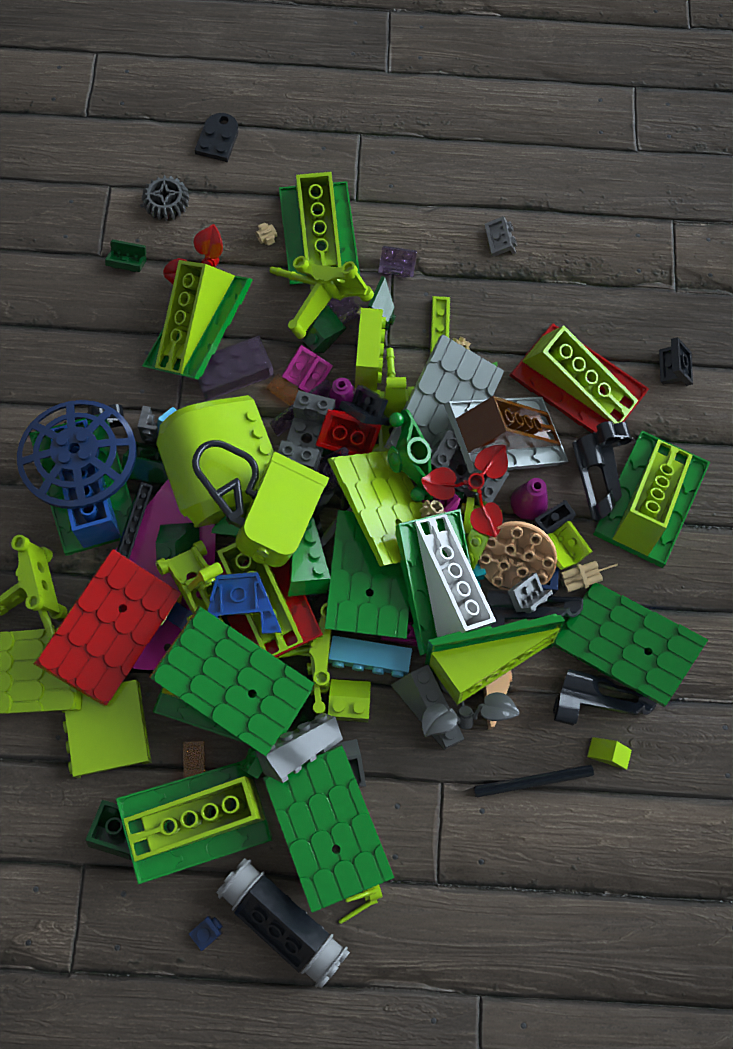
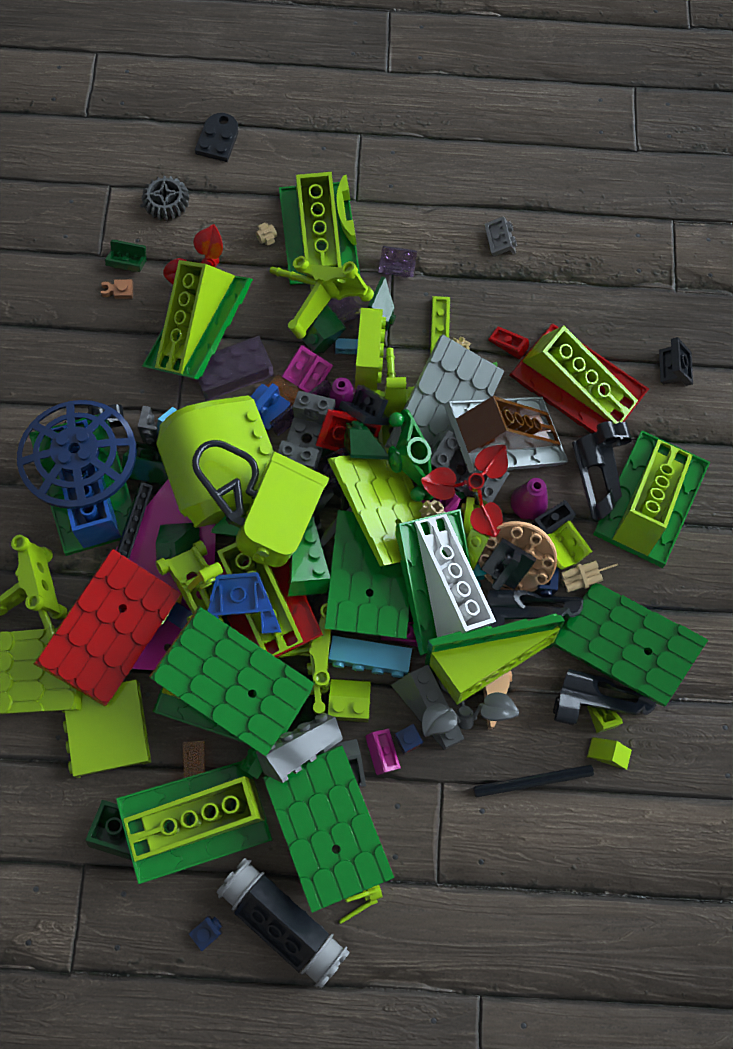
dark grey bracket [508,573,553,613] -> none
none -> nougat plate [101,279,133,299]
none -> blue bracket [250,383,291,431]
none -> medium azure piece [335,338,358,354]
none -> lime slope [337,175,357,245]
none -> dark green slope [343,421,389,460]
none -> dark pink slope [365,729,401,775]
none -> dark blue brick [394,724,423,755]
none -> black bracket [481,537,536,591]
none -> red slope [488,326,529,359]
none -> lime slope [587,706,623,733]

